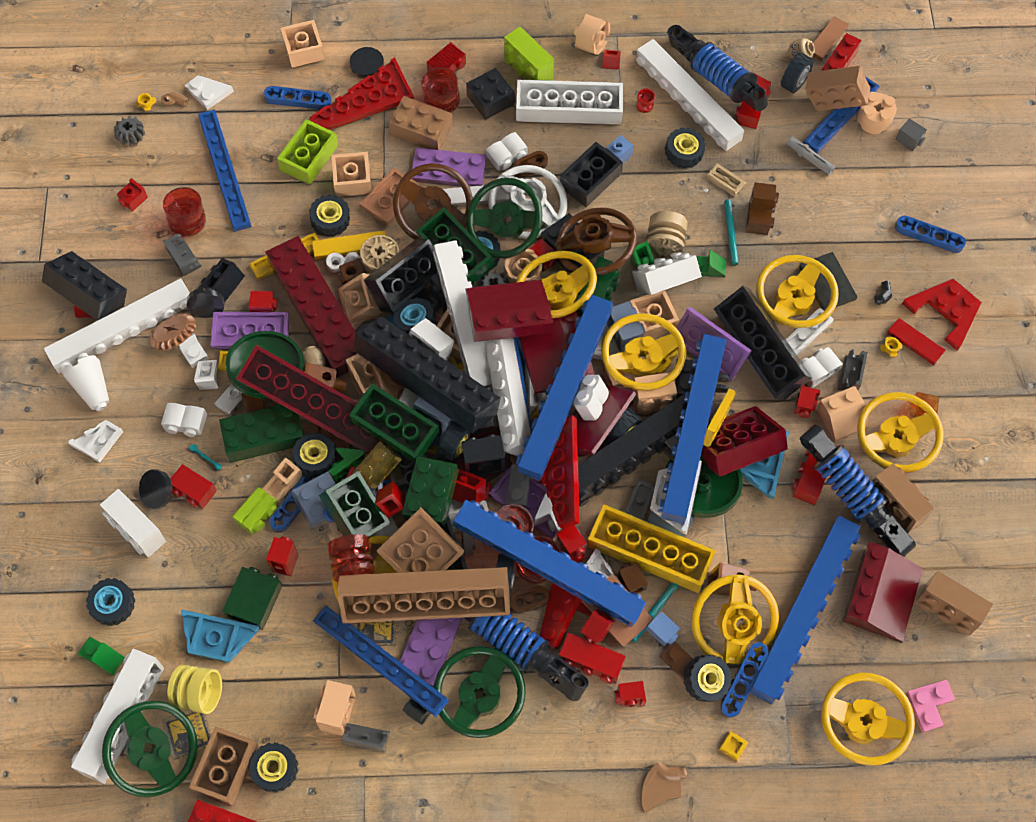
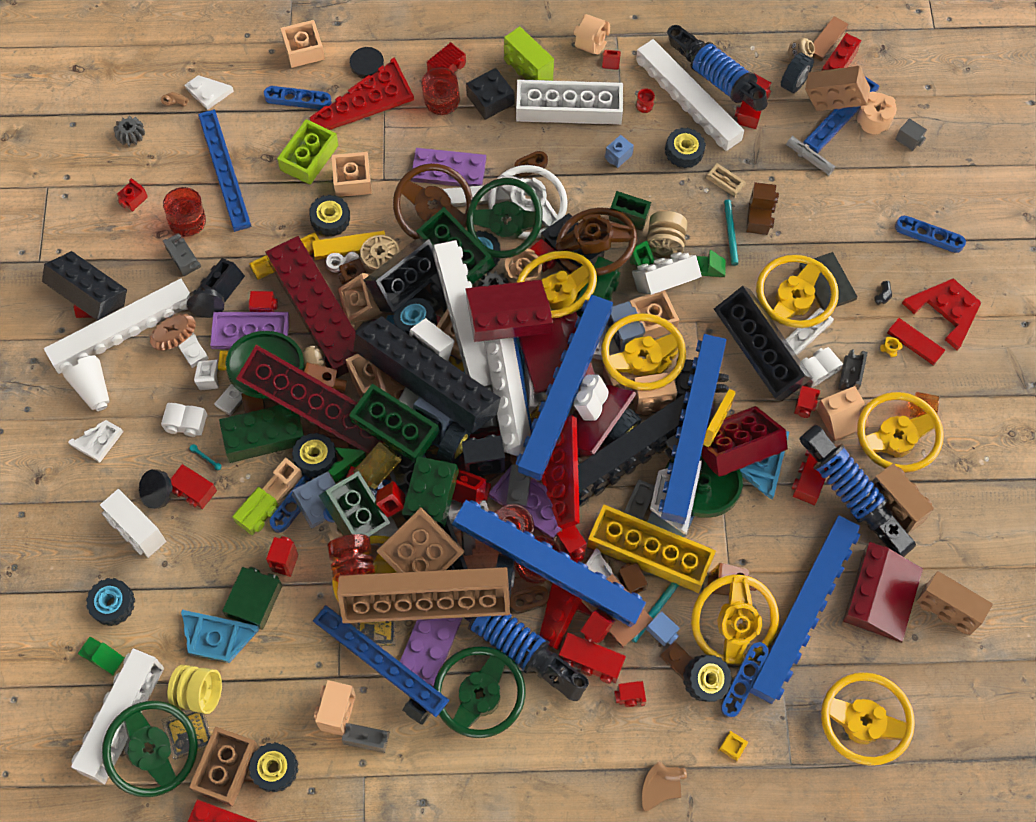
yellow plate [135,93,156,111] -> none
nougat plate [360,168,422,226] -> none
medium nougat brick [389,96,453,150] -> none
white brick [486,132,528,171] -> none
white slope [534,494,563,533] -> none
black brick [560,142,623,207] -> none
medium lavender plate [676,307,752,382] -> none
bright pink plate [906,680,955,733] -> none
none -> dark green brick [609,191,652,231]

